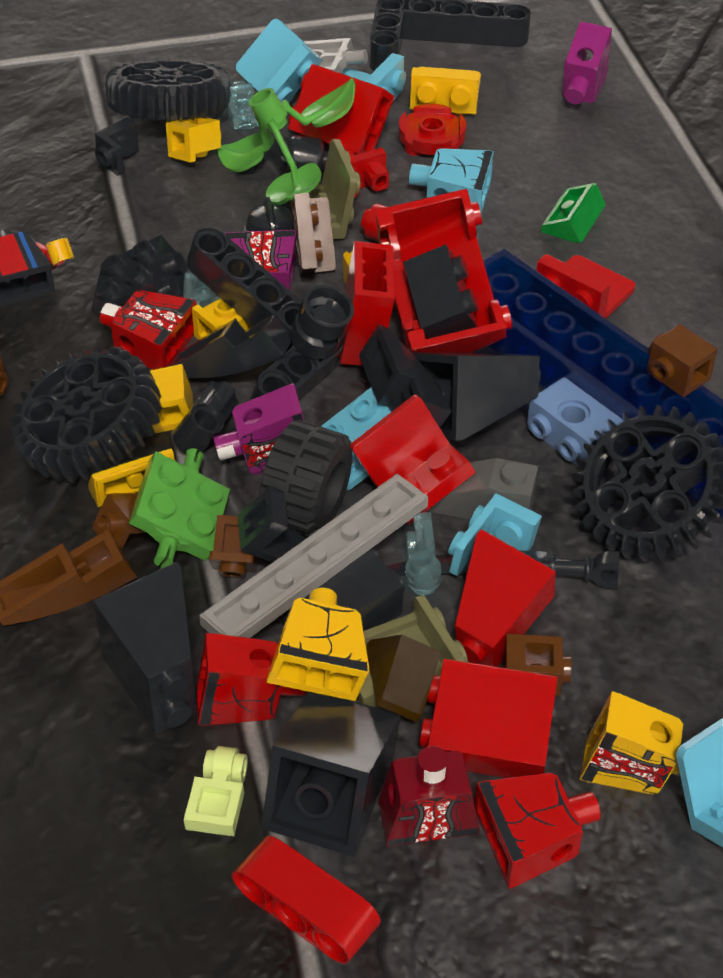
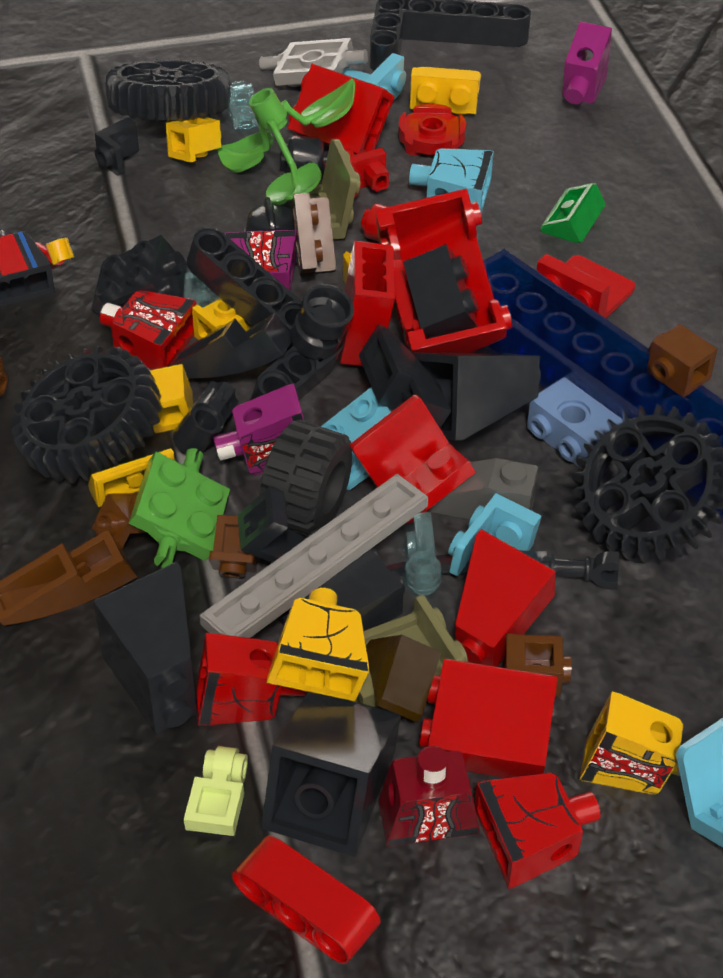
medium azure bracket [236,19,323,103] -> none

